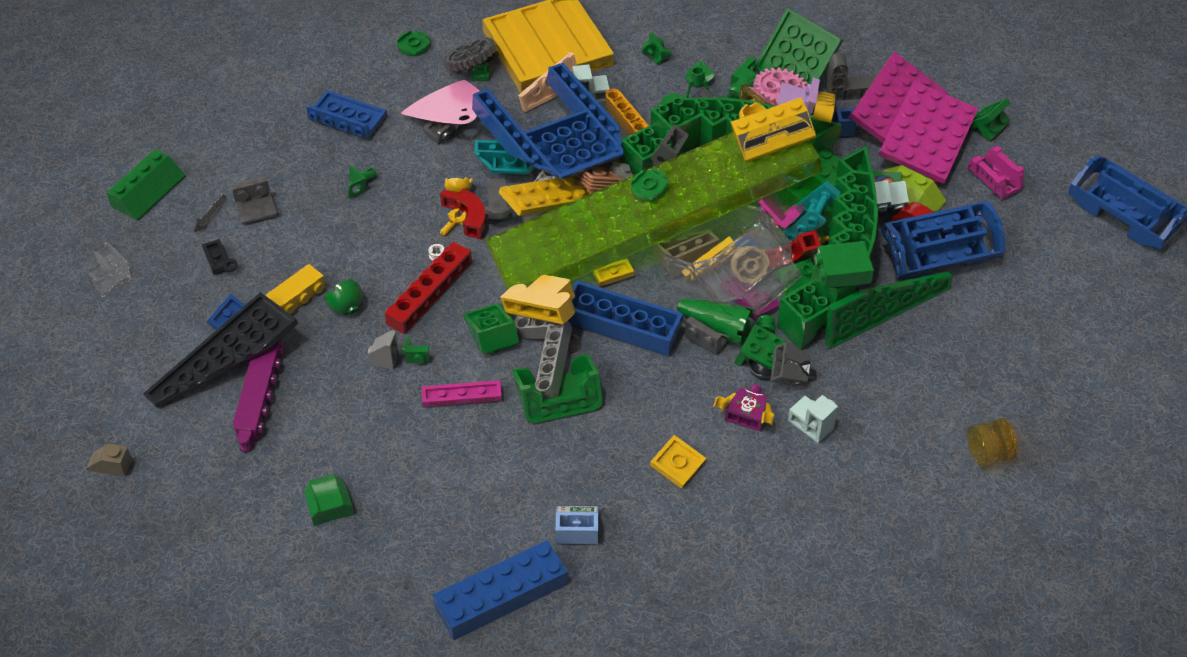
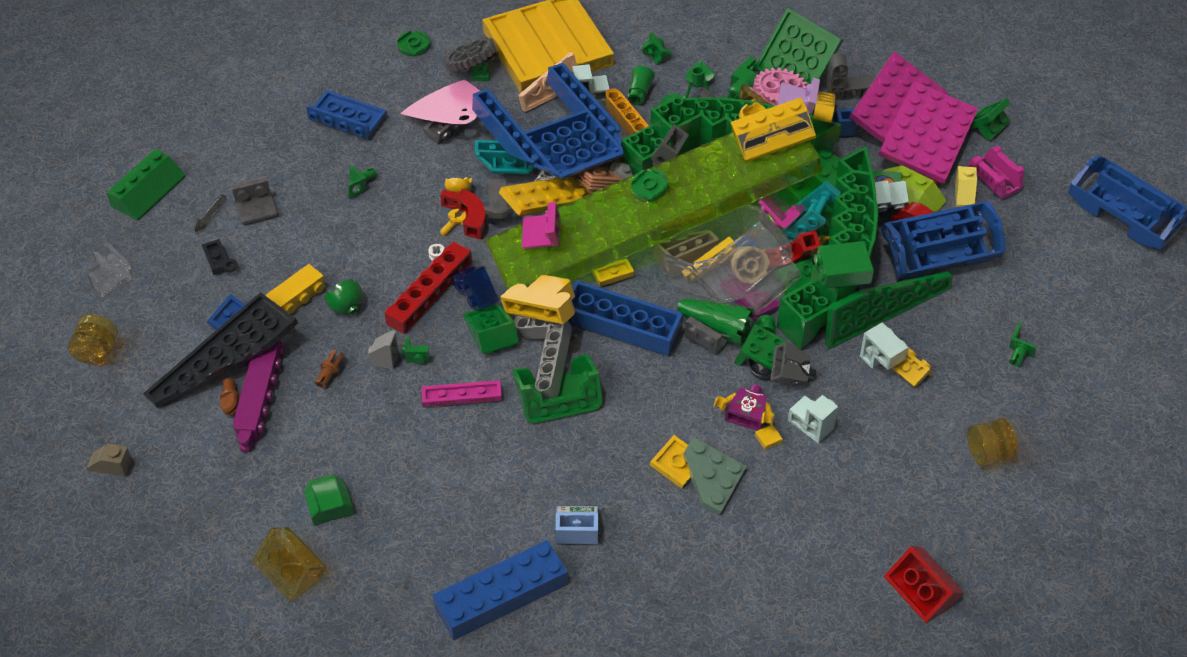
none -> clear yellow wheel [67,314,118,365]
none -> dark orange arm [220,378,240,416]
none -> clear yellow slope [252,527,327,602]
none -> dark orange arm [314,349,344,389]
none -> clear blue brick [453,266,499,310]
none -> dark pink bracket [522,202,561,249]
none -> green plant [628,66,655,105]
none -> sand green plate [683,437,747,515]
none -> yellow tile [755,425,783,450]
none -> light aqua brick [860,323,908,370]
none -> red slope [884,546,964,623]
none -> yellow bracket [891,347,933,388]
none -> light yellow slope [955,166,977,207]
none -> green bracket [1009,322,1037,367]

